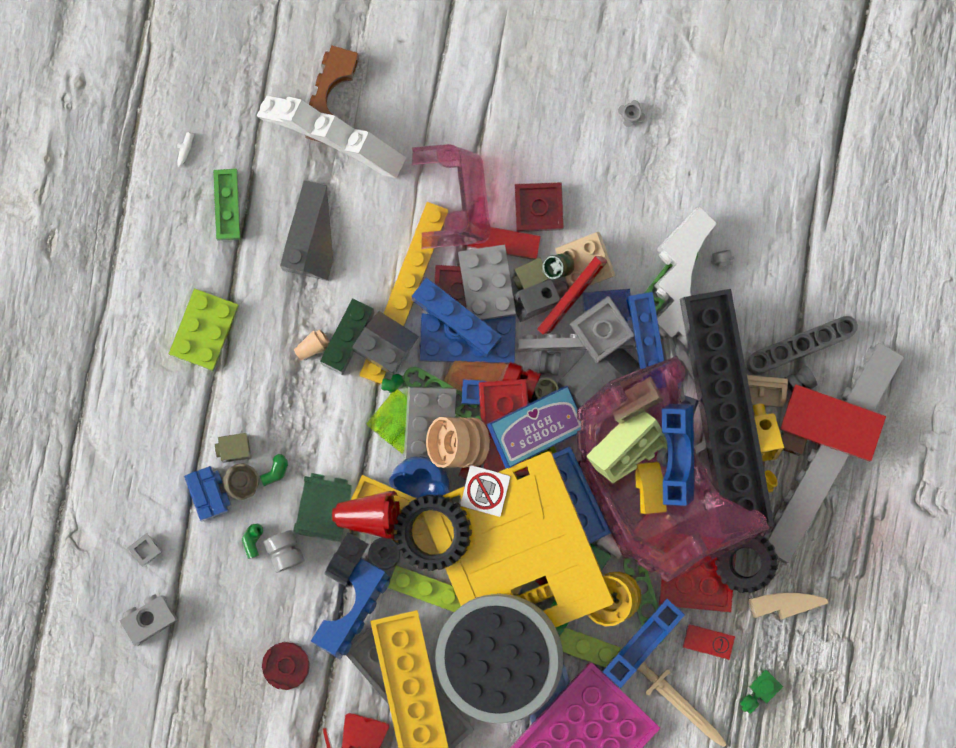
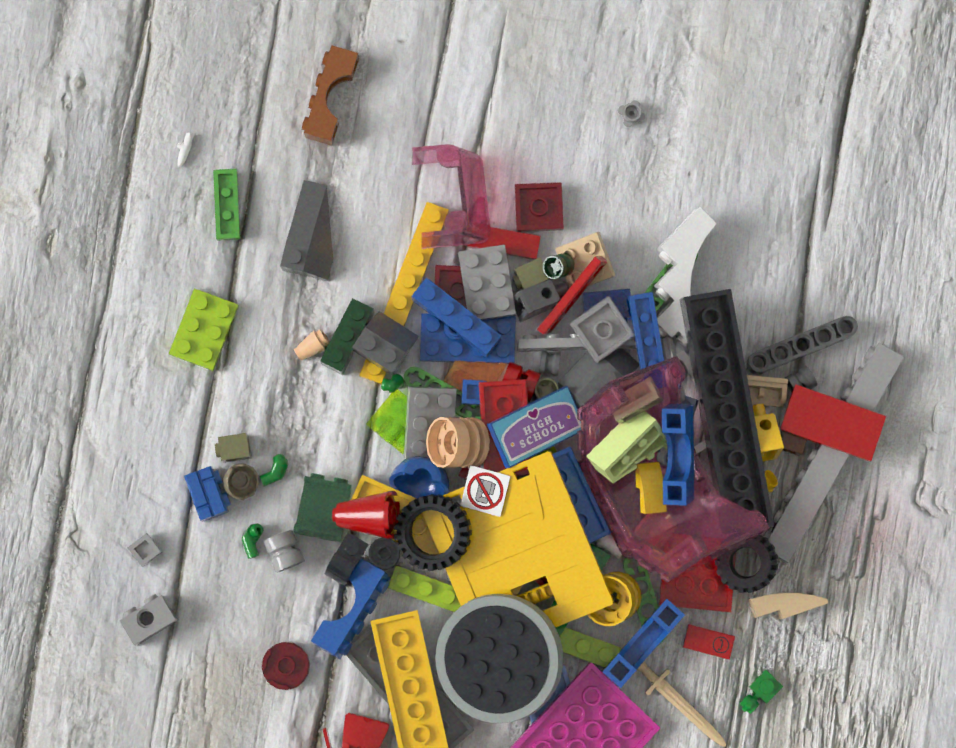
white arch [257,96,406,178] -> none
light grey plate [711,250,734,267] -> none

